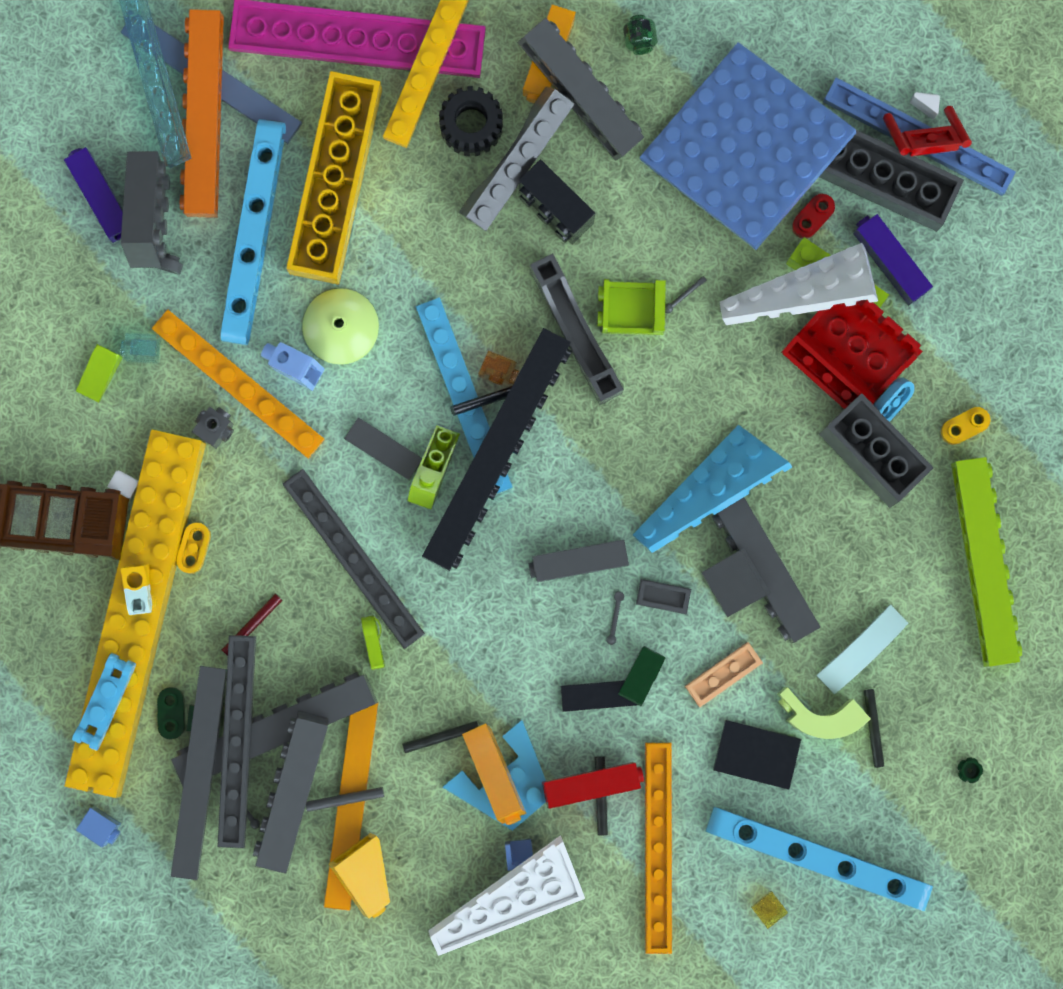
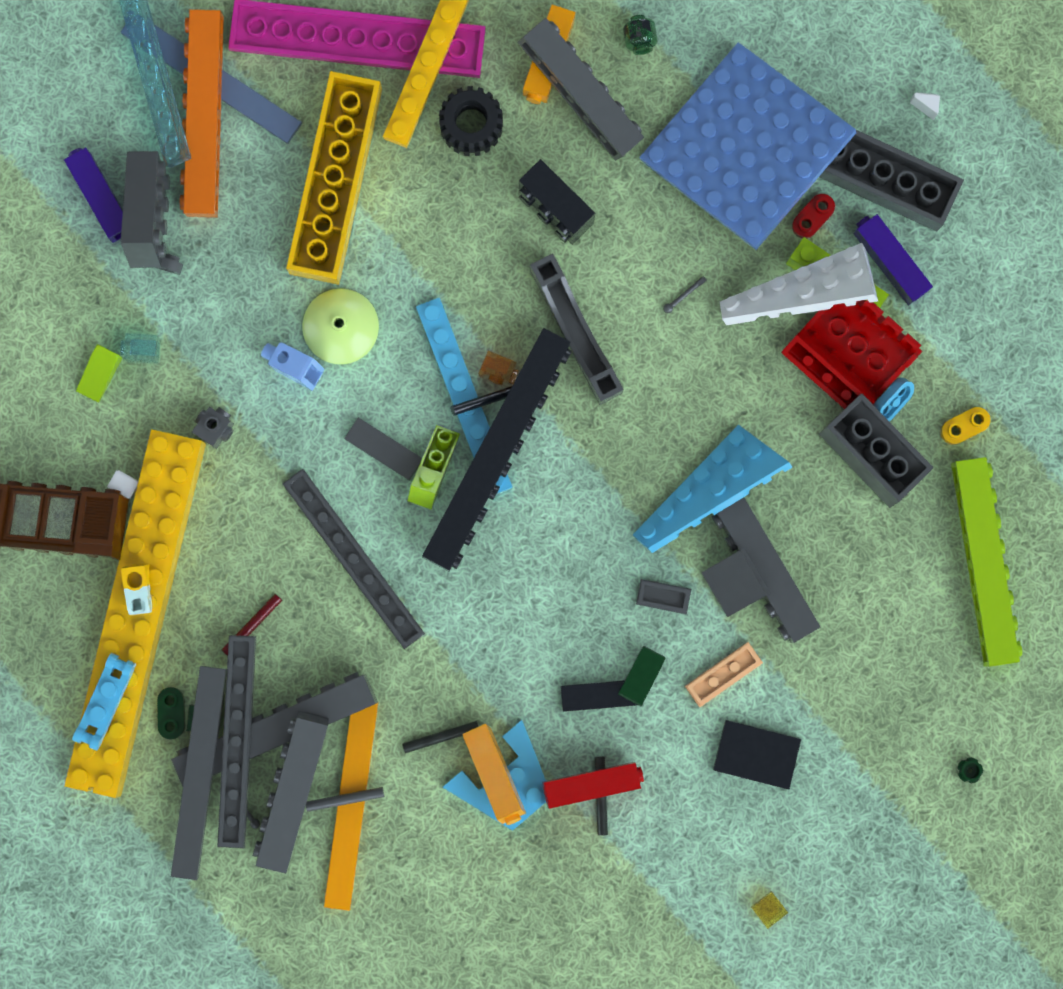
medium blue brick [76,806,121,847] -> none
light orange plate [151,309,325,459] -> none
yellow plate [176,523,211,574] -> none
medium azure beam [221,119,286,345] -> none
yellow slope [328,833,390,918] -> none
lime piece [361,615,385,670] -> none
white wing [429,835,585,956] -> none
arch [458,87,574,231] -> none
medium blue panel [505,839,533,871] -> none
dark grey brick [528,540,629,583] -> none
lime panel [597,279,666,335] -> none
dark grey hinge [606,592,624,645] -> none
light orange tile [645,743,672,954] -> none
medium azure beam [705,807,933,911] -> none
yellowish green arch [777,687,871,739] -> none
light aqua slope [816,604,908,694] -> none
medium blue plate [823,78,1016,196] -> none
pearl dark grey bar [864,689,885,768] -> none
red plate [883,106,972,156] -> none

